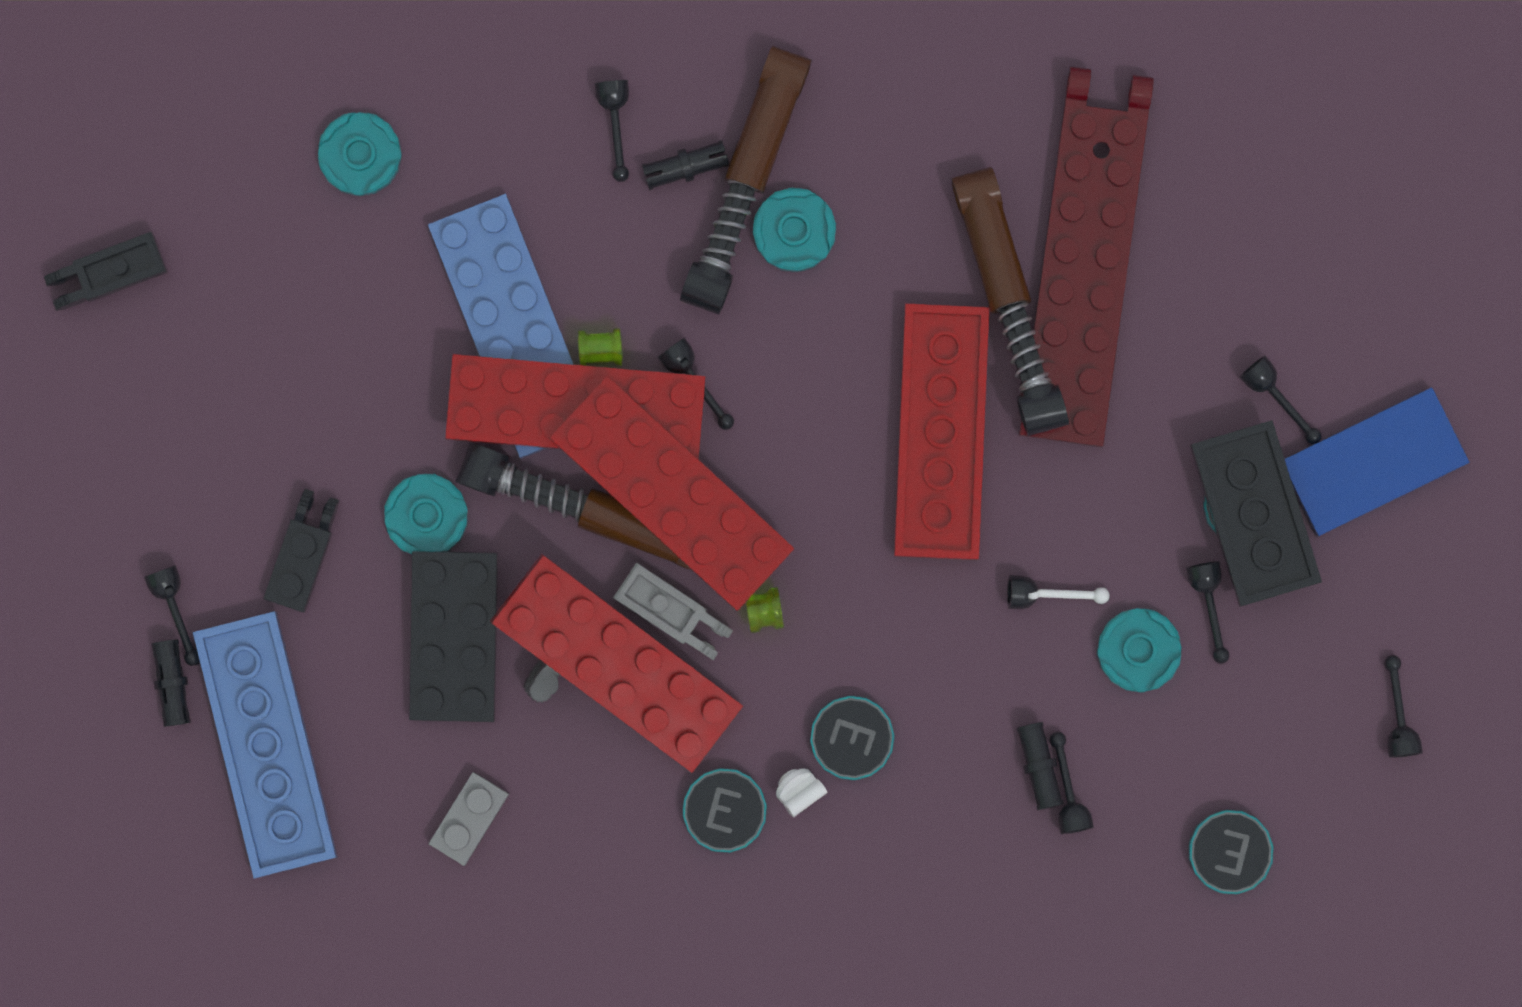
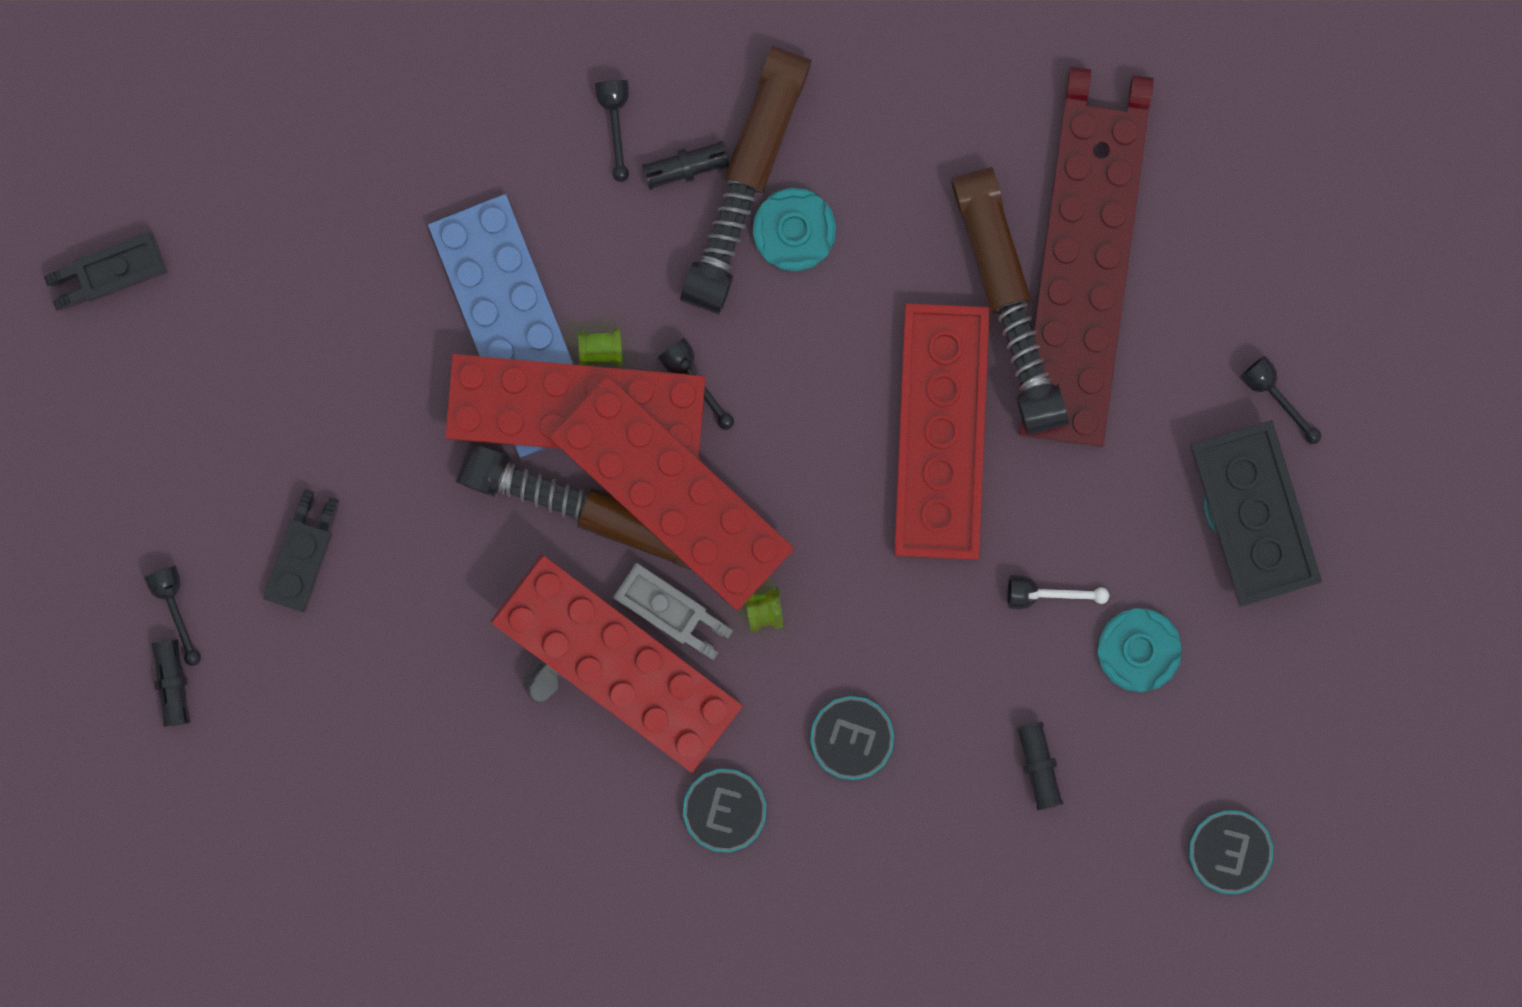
medium blue plate [193,611,338,878] -> none
teal tile [318,112,402,196] -> none
teal tile [384,474,468,554] -> none
black plate [409,551,498,722] -> none
light grey plate [429,772,509,866] -> none
white plate [776,768,828,818] -> none
black hinge [1049,732,1094,835] -> none
black hinge [1186,561,1230,664] -> none
blue tile [1285,387,1470,537] -> none
black hinge [1384,655,1423,758] -> none

